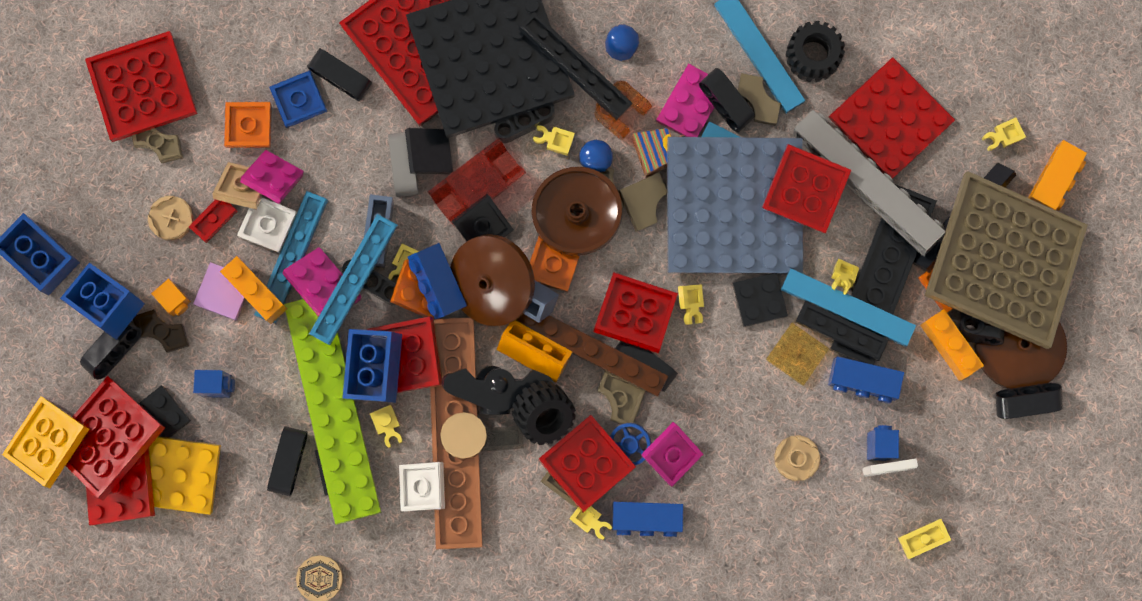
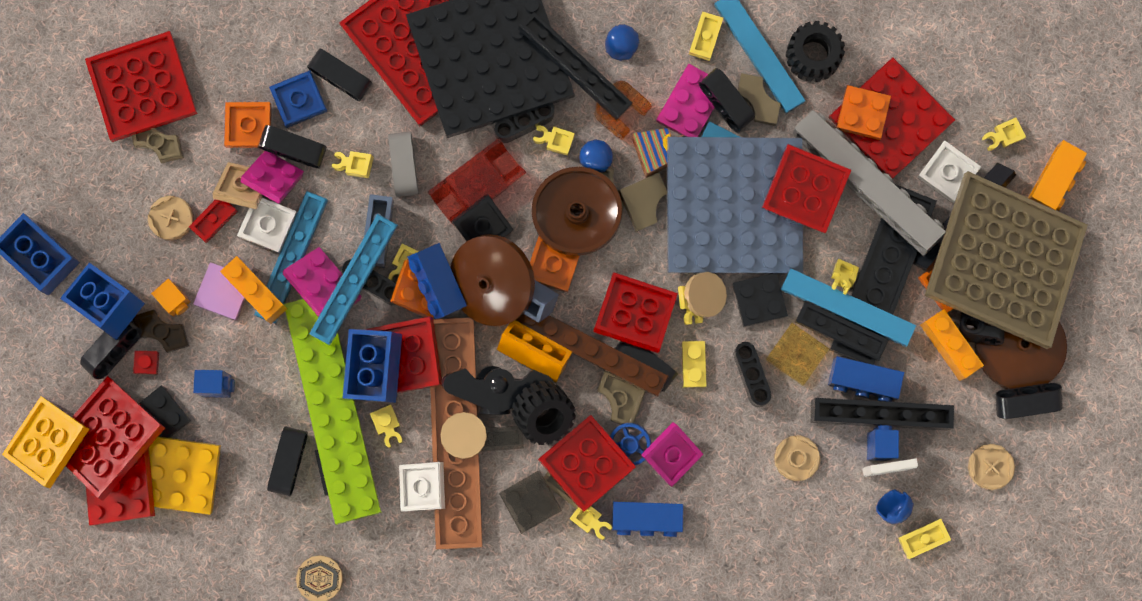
black tile [405,128,453,174] -> none
none -> red plate [133,351,159,375]
none -> black beam [258,125,327,169]
none -> light yellow plate [332,151,374,178]
none -> clear smoke plate [499,470,562,534]
none -> light yellow plate [682,341,706,388]
none -> tan tile [684,272,727,317]
none -> light yellow plate [689,11,723,61]
none -> black beam [733,342,771,407]
none -> black brick [810,398,954,431]
none -> orange plate [836,85,891,140]
none -> blue hair [876,489,914,524]
none -> white plate [917,140,981,204]
none -> tan tile [968,444,1015,490]

